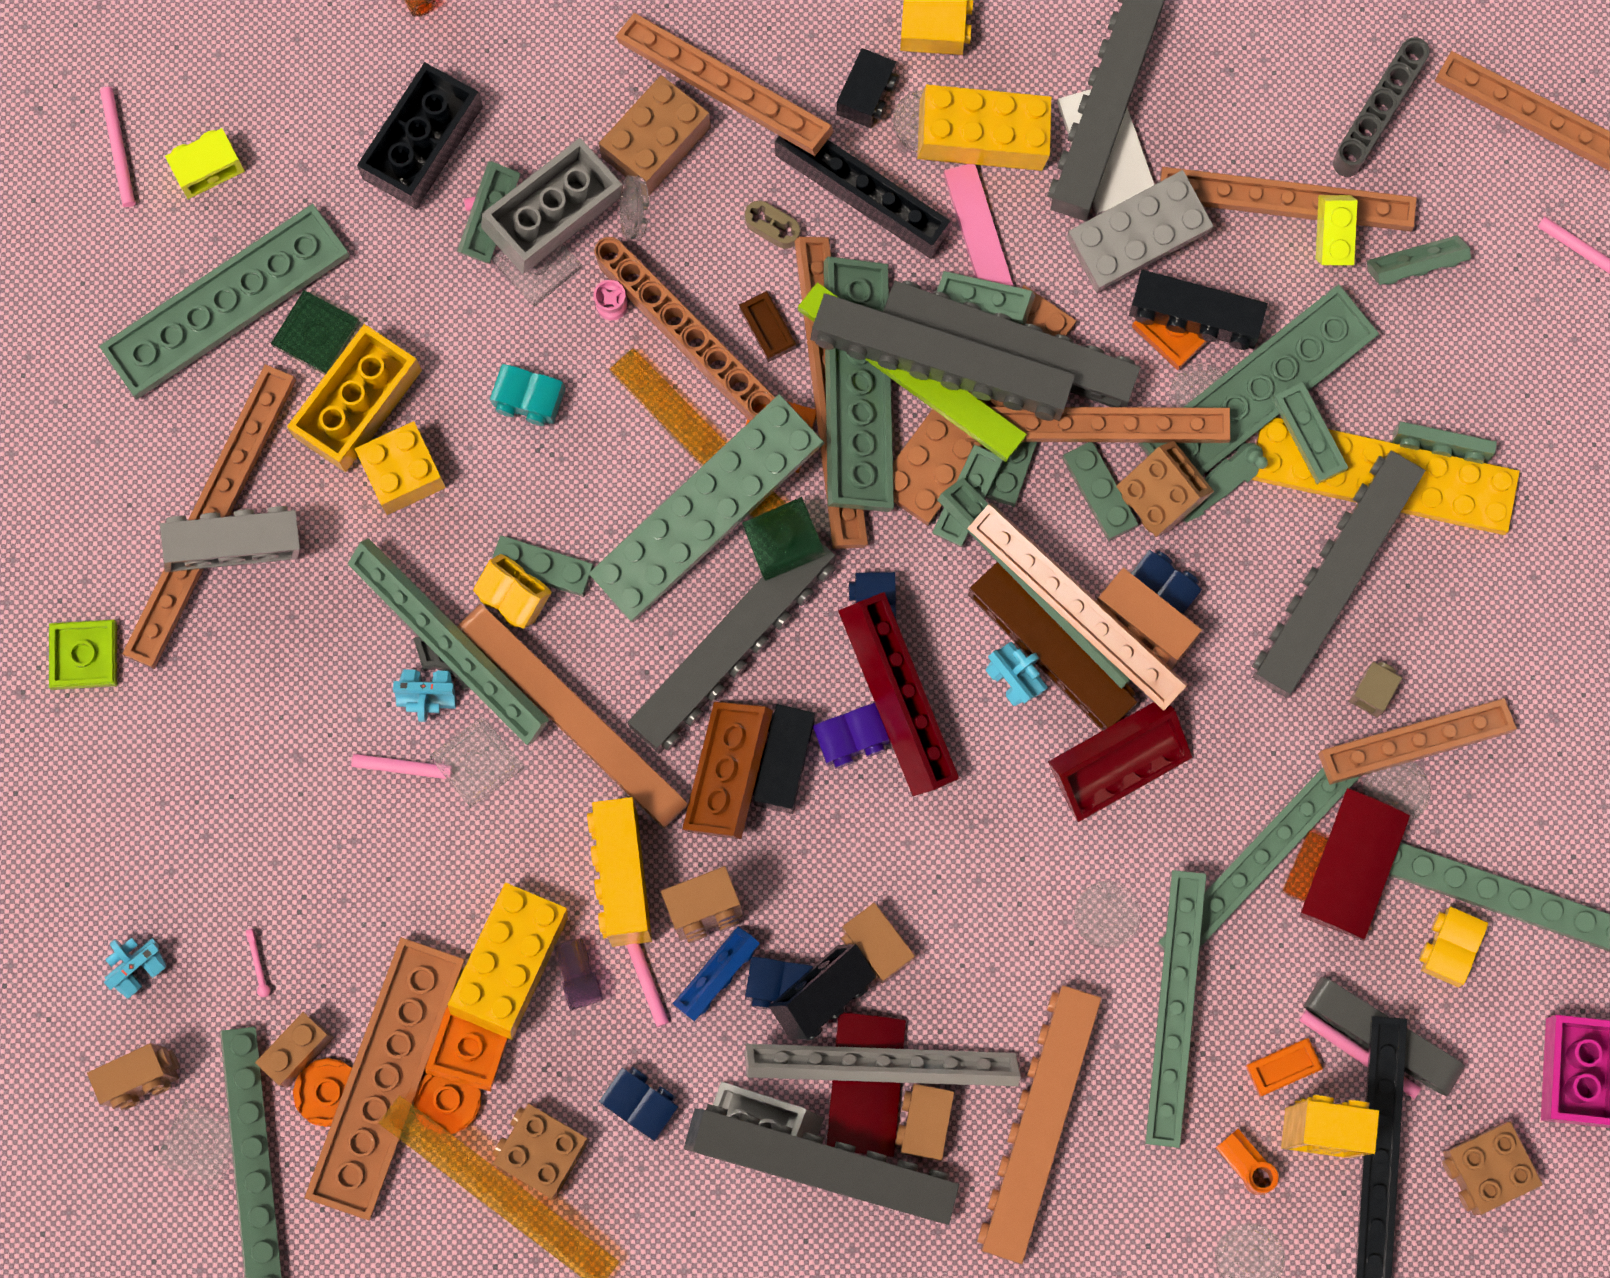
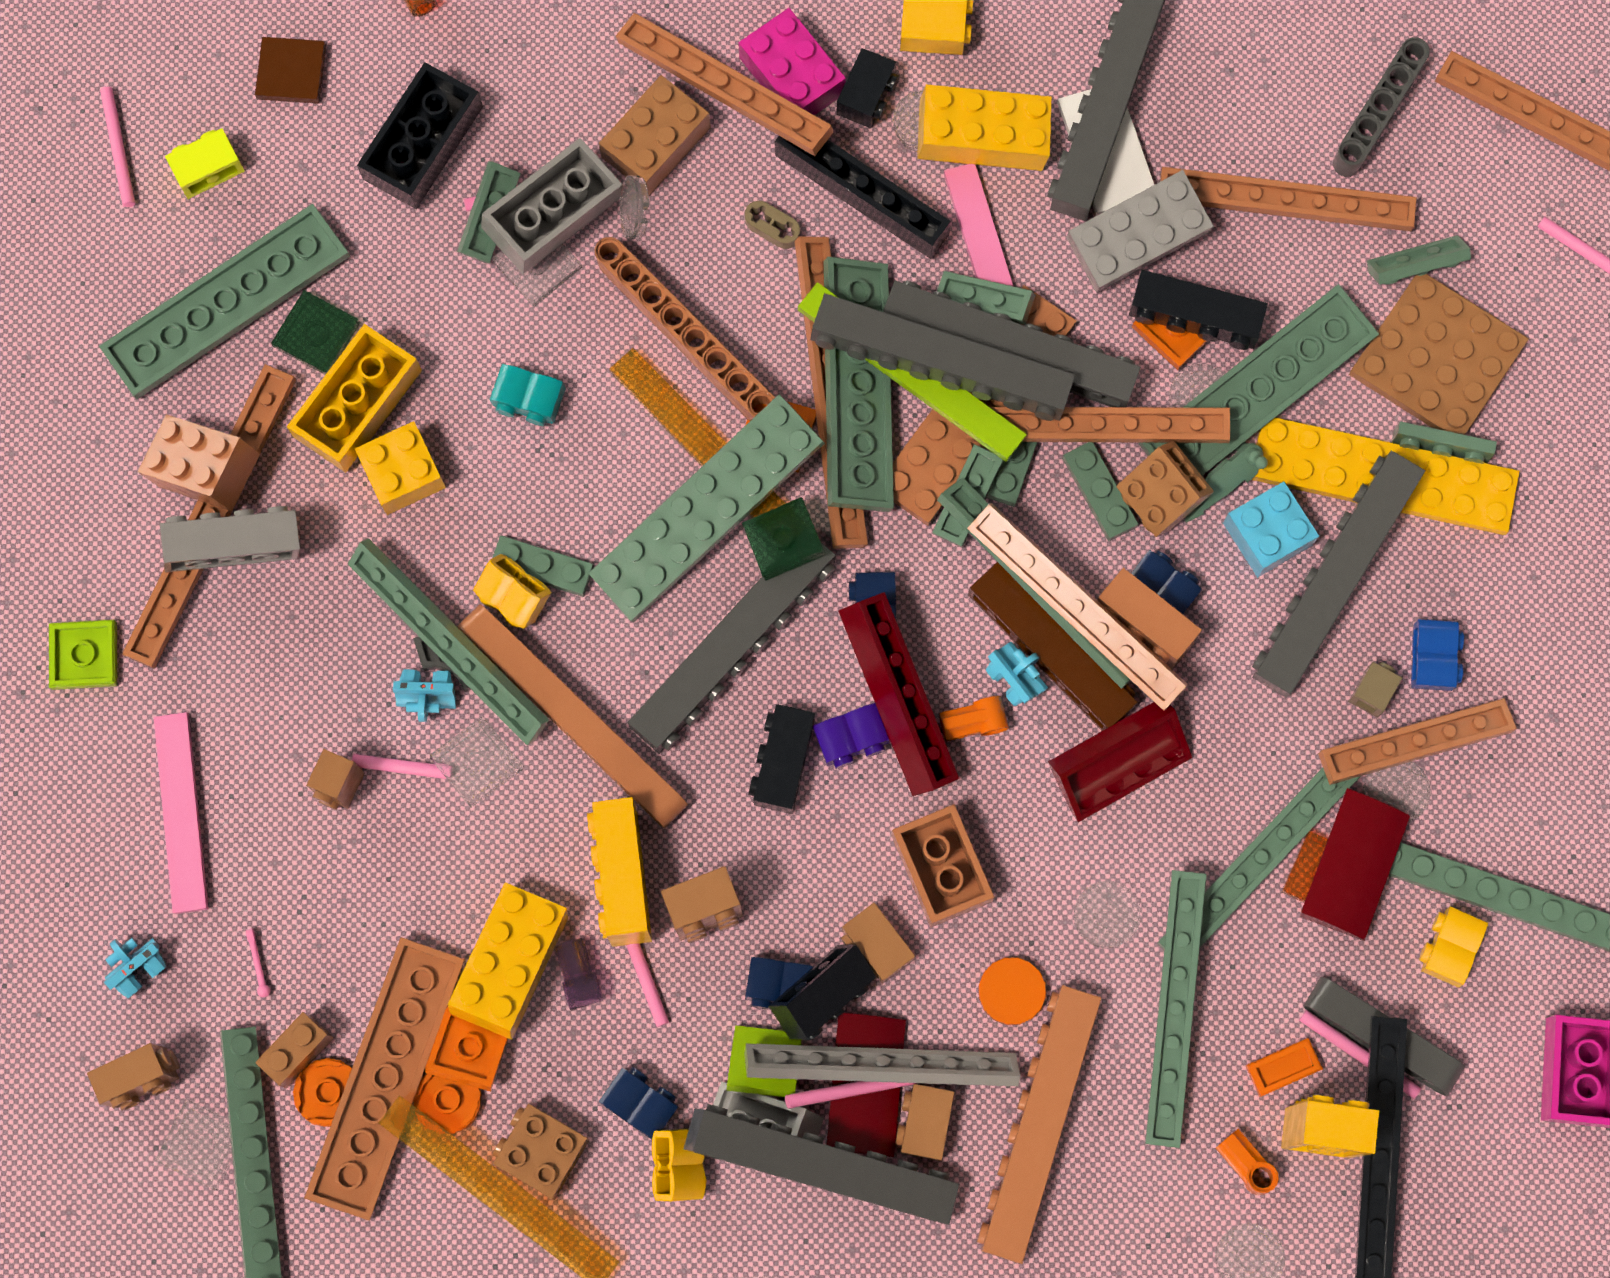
bright pink wheel [593,280,628,321] -> none
blue plate [672,927,760,1021] -> none
dark orange plate [682,702,773,839] -> none
reddish brown tile [739,291,797,362] -> none
sand green plate [1272,382,1348,484] -> none
neon yellow brick [1315,195,1358,265] -> none
medium nougat brick [1442,1121,1543,1215] -> none
none -> brick [137,414,260,512]
none -> bright pink tile [154,712,209,914]
none -> reddish brown tile [255,37,326,104]
none -> medium nougat brick [306,749,365,810]
none -> yellow brick [652,1129,707,1202]
none -> lime tile [727,1025,802,1097]
none -> dark pink brick [738,8,846,115]
none -> bright pink bar [785,1081,917,1109]
none -> nougat brick [891,804,994,928]
none -> orange piece [939,696,1009,742]
none -> orange tile [978,957,1046,1025]
none -> medium azure brick [1223,481,1319,578]
none -> medium nougat plate [1348,274,1529,435]
none -> blue brick [1411,619,1464,691]

